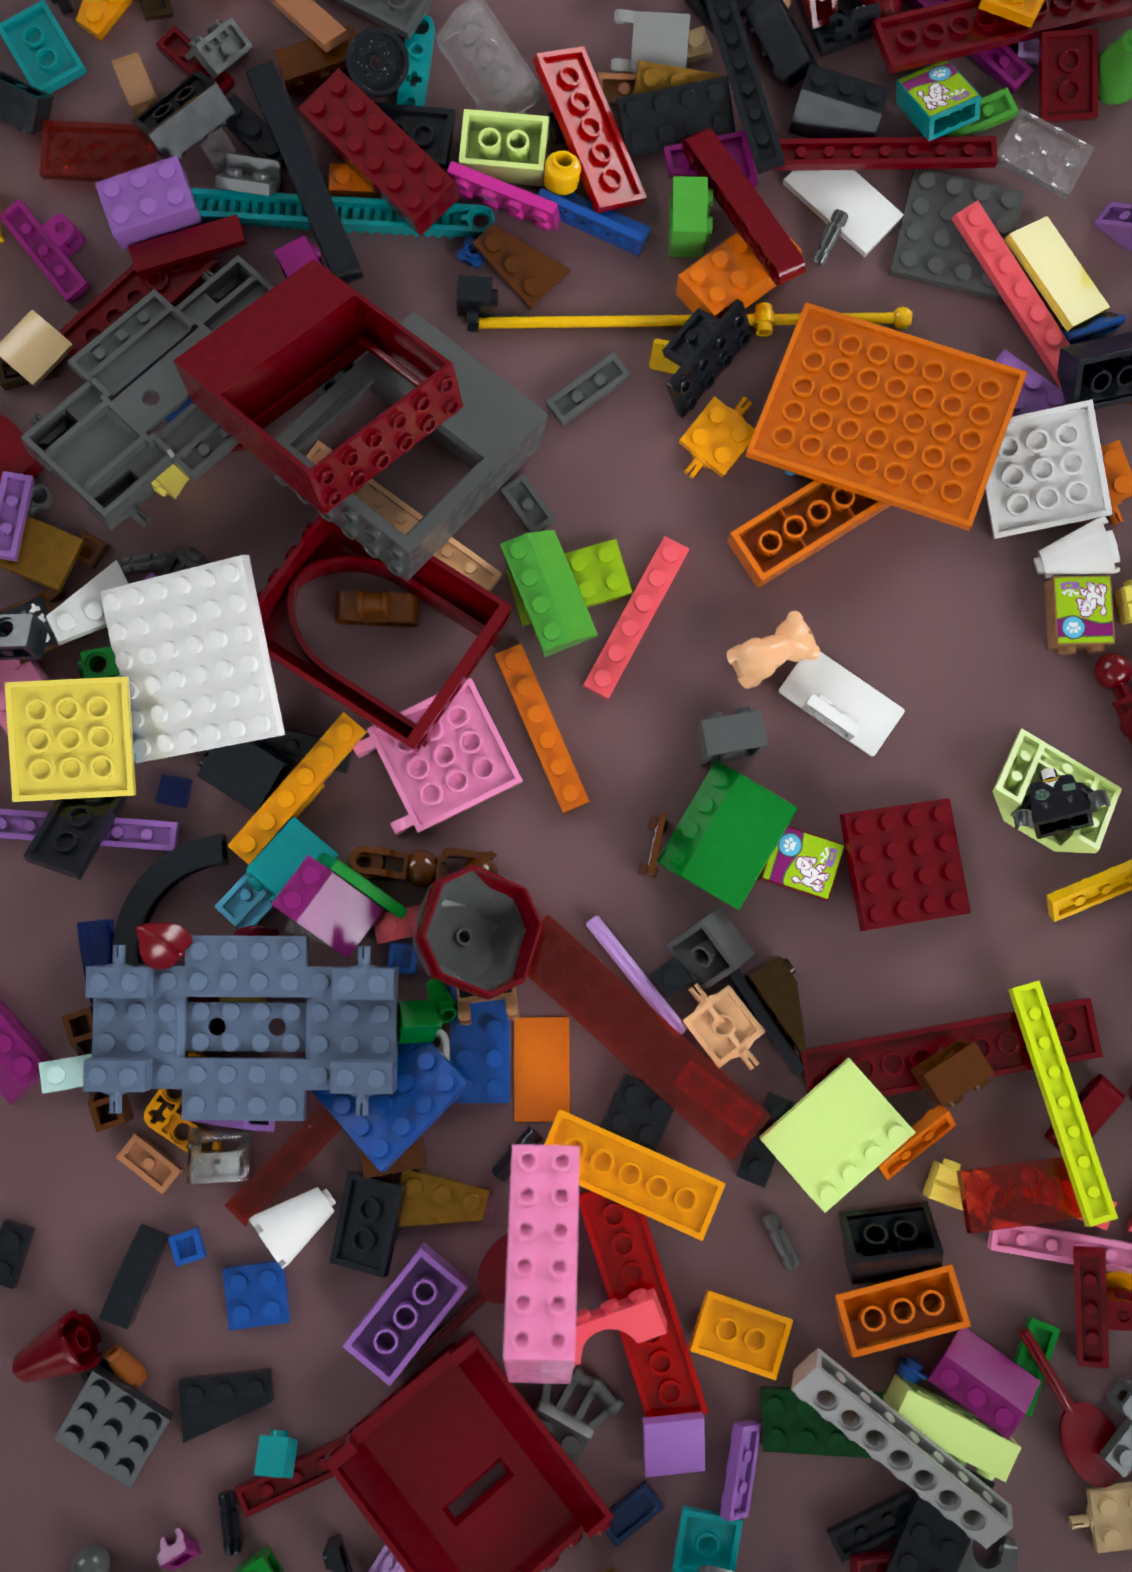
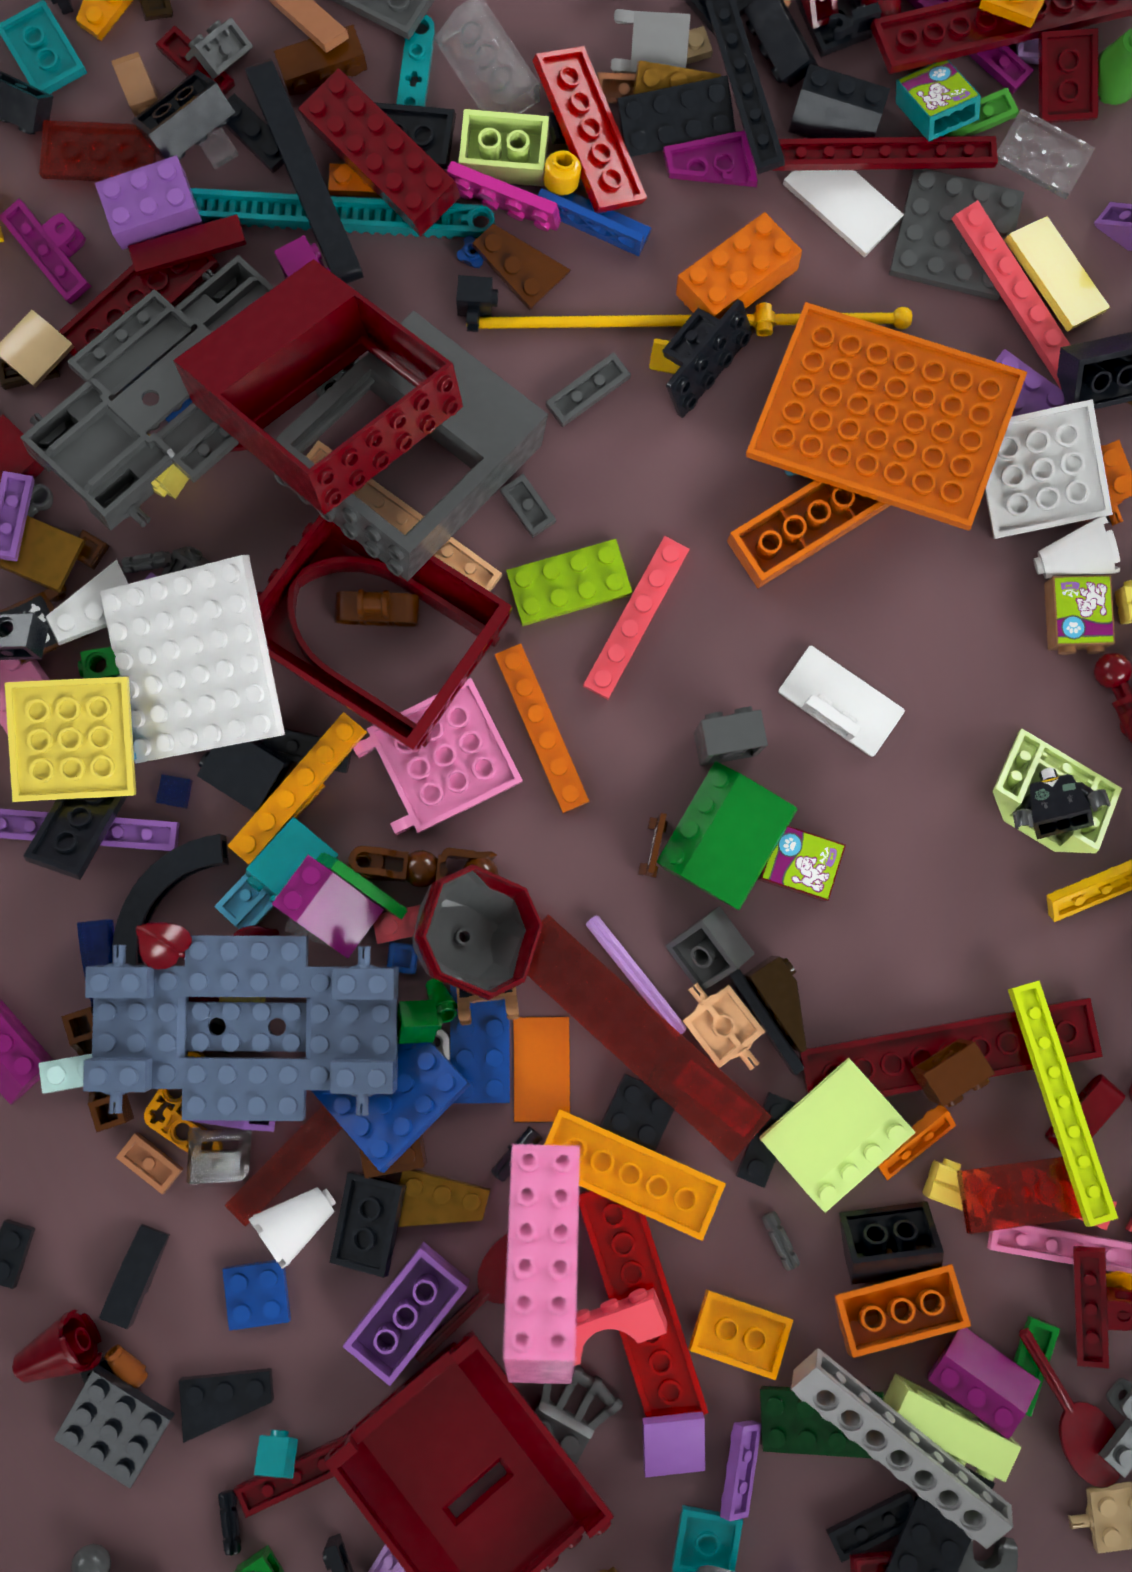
magenta tile [157,1528,201,1570] -> none
blue plate [168,1226,208,1267] -> none
dark grey bracket [215,153,281,196] -> none
black wheel [345,27,409,98] -> none
bright green slope [500,530,598,658] -> none
dark blue tile [605,1480,664,1547] -> none
black brick [649,956,693,998] -> none
bright green brick [669,176,713,257] -> none
light orange plate [678,396,755,479] -> none
dark red beam [682,127,806,286] -> none
light nougat animal [727,611,820,689] -> none
dark grey axle [811,209,848,266] -> none
dark red plate [839,798,971,932] -> none
blue plate [897,1356,928,1385] -> none
blue slope [1060,312,1126,345] -> none

